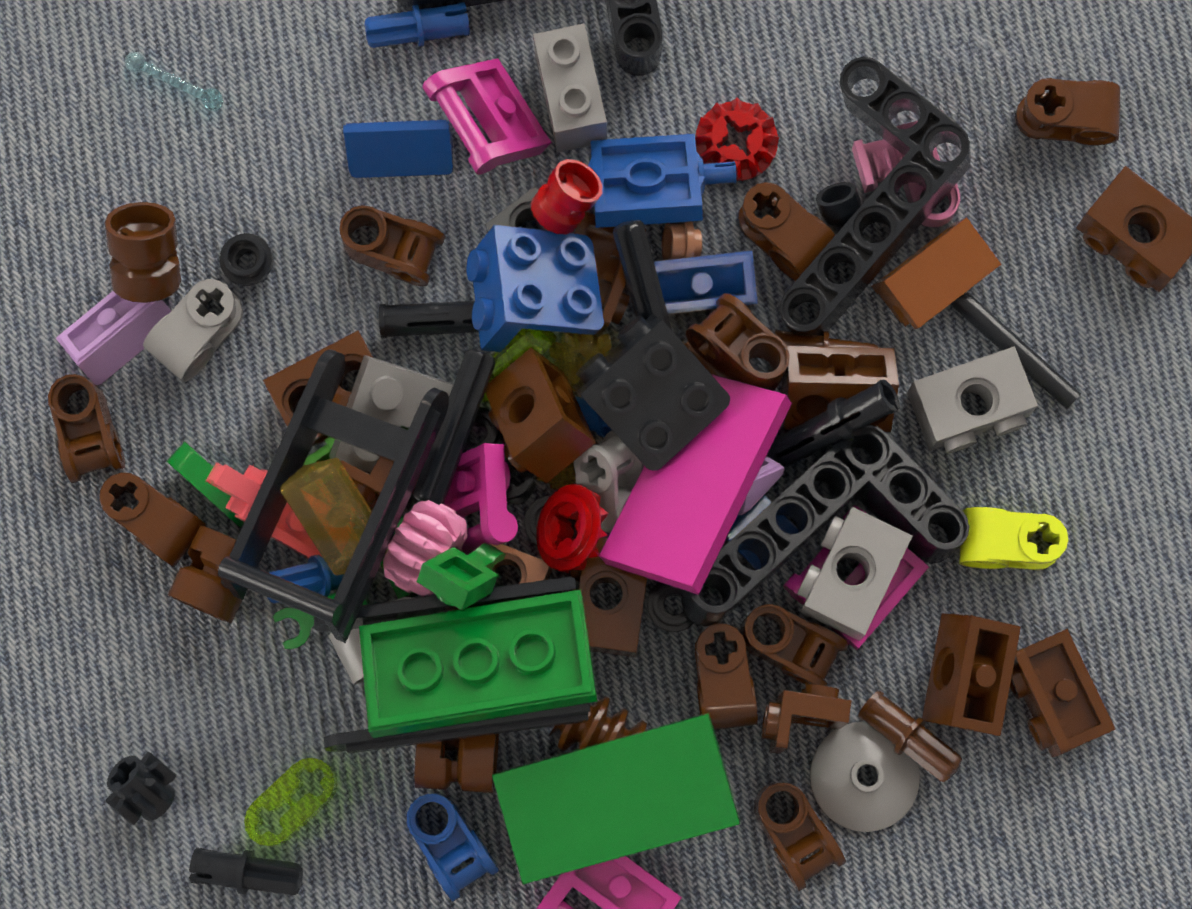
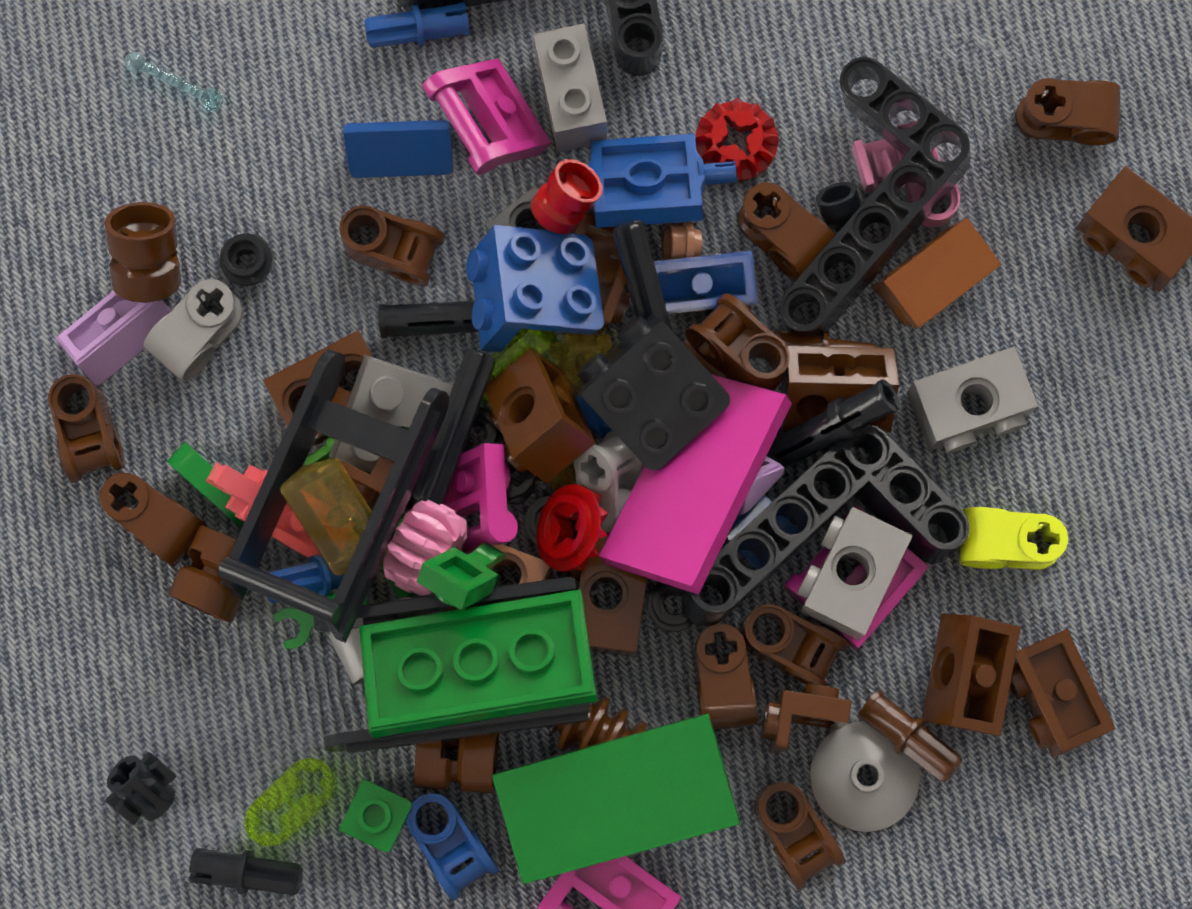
black bar [950,292,1081,409] -> none
none -> green bracket [339,779,413,852]

